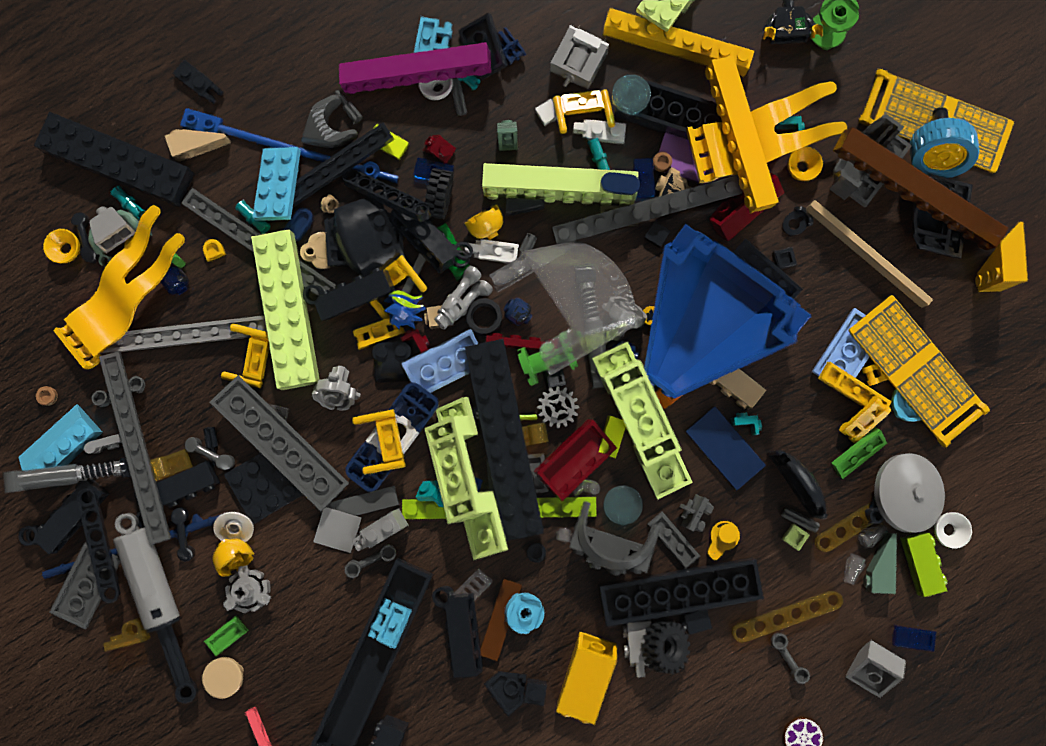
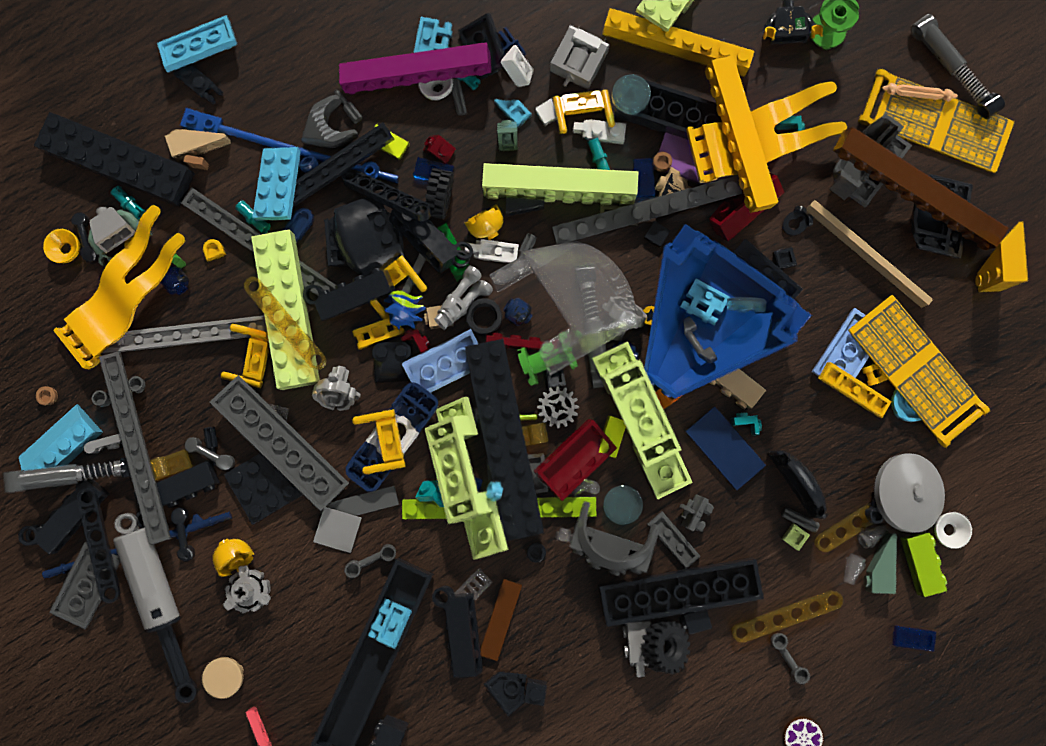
clear yellow plate [103,618,150,651] -> none
bright green tile [204,615,249,657] -> none
white dish [213,512,254,542] -> none
tan plate [300,232,330,269] -> none
tan plate [321,195,339,214] -> none
light grey hinge [352,509,408,551] -> none
medium azure plate [505,593,544,634] -> none
yellow slope [556,632,617,724] -> none
dark blue tile [600,172,640,195] -> none
yellow piece [707,521,740,560] -> none
yellow piece [787,146,823,181] -> none
bright green plate [831,427,887,479] -> none
yellow plate [839,396,891,443] -> none
light grey slope [846,640,906,698] -> none
dark azure wheel [910,107,979,178] -> none
none -> medium azure plate [157,15,238,73]
none -> medium nougat tile [183,155,209,170]
none -> clear yellow beam [244,277,327,370]
none -> dark blue tile [299,156,319,173]
none -> medium azure plate [486,481,503,502]
none -> medium azure tile [494,99,531,128]
none -> white slope [501,45,533,87]
none -> medium azure plate [680,279,730,325]
none -> dark grey bar [683,316,718,363]
none -> clear light blue tile [727,297,767,313]
none -> light nougat wheel [882,83,958,102]
none -> piece [911,14,1005,119]

